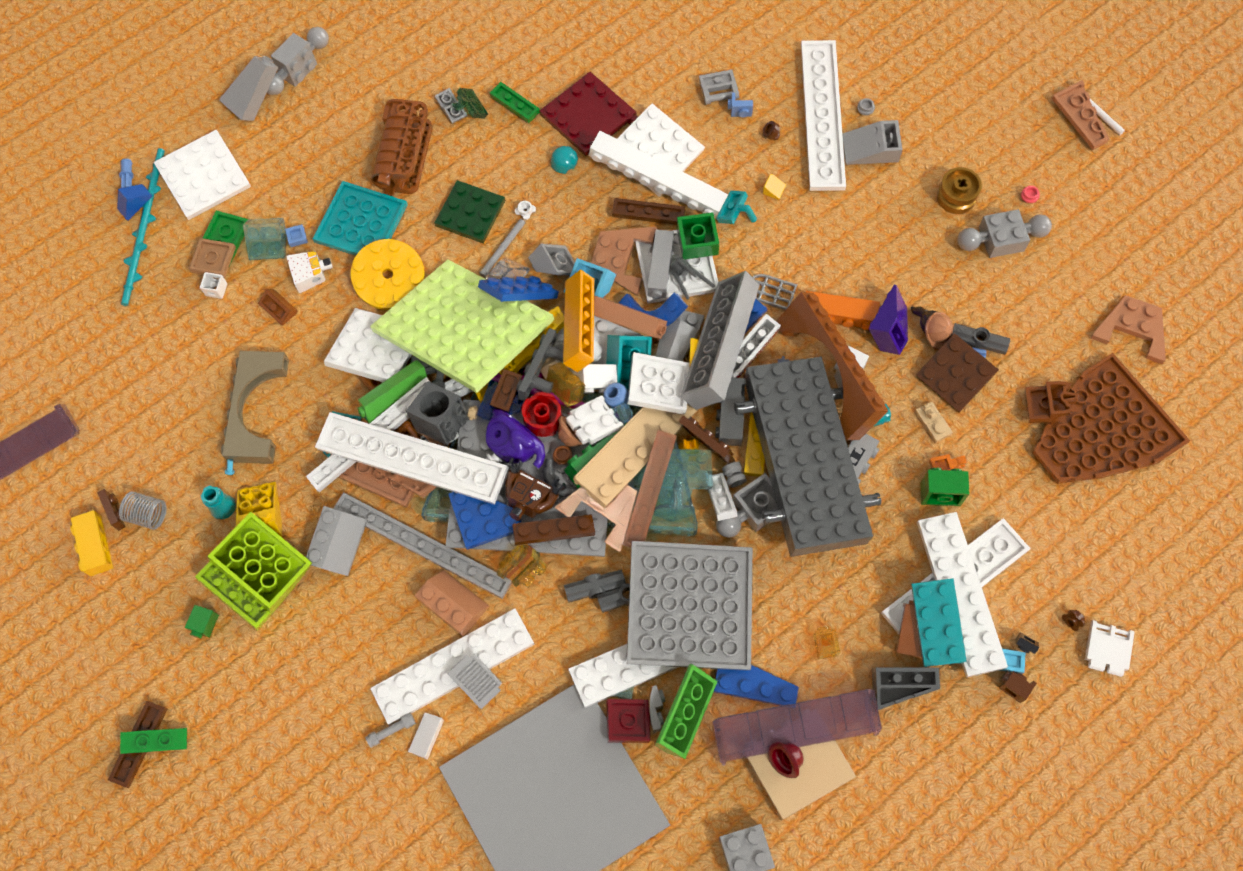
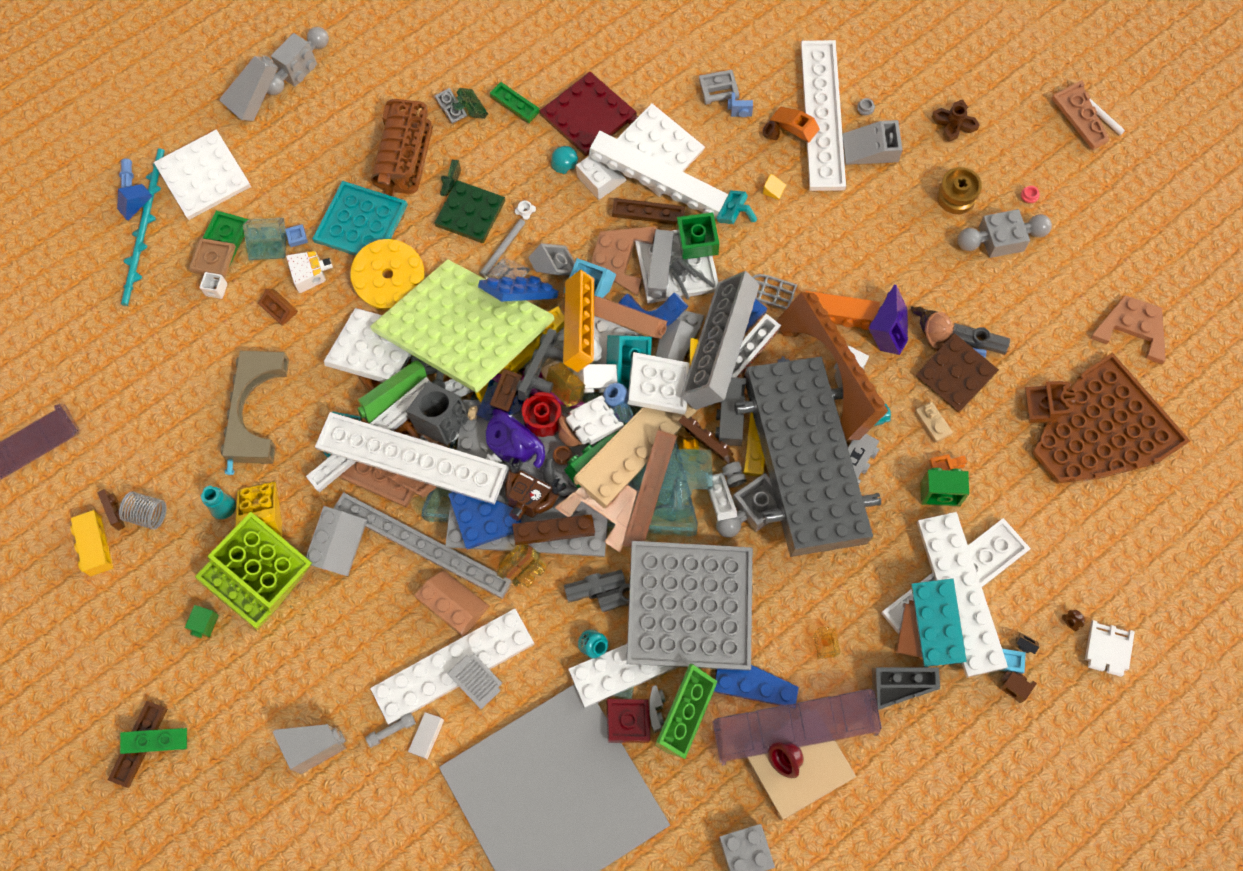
none -> light grey slope [273,724,346,774]
none -> clear green slope [440,159,461,196]
none -> white slope [576,156,626,200]
none -> teal head [578,629,608,659]
none -> orange slope [770,106,820,143]
none -> reddish brown plant [932,100,980,142]

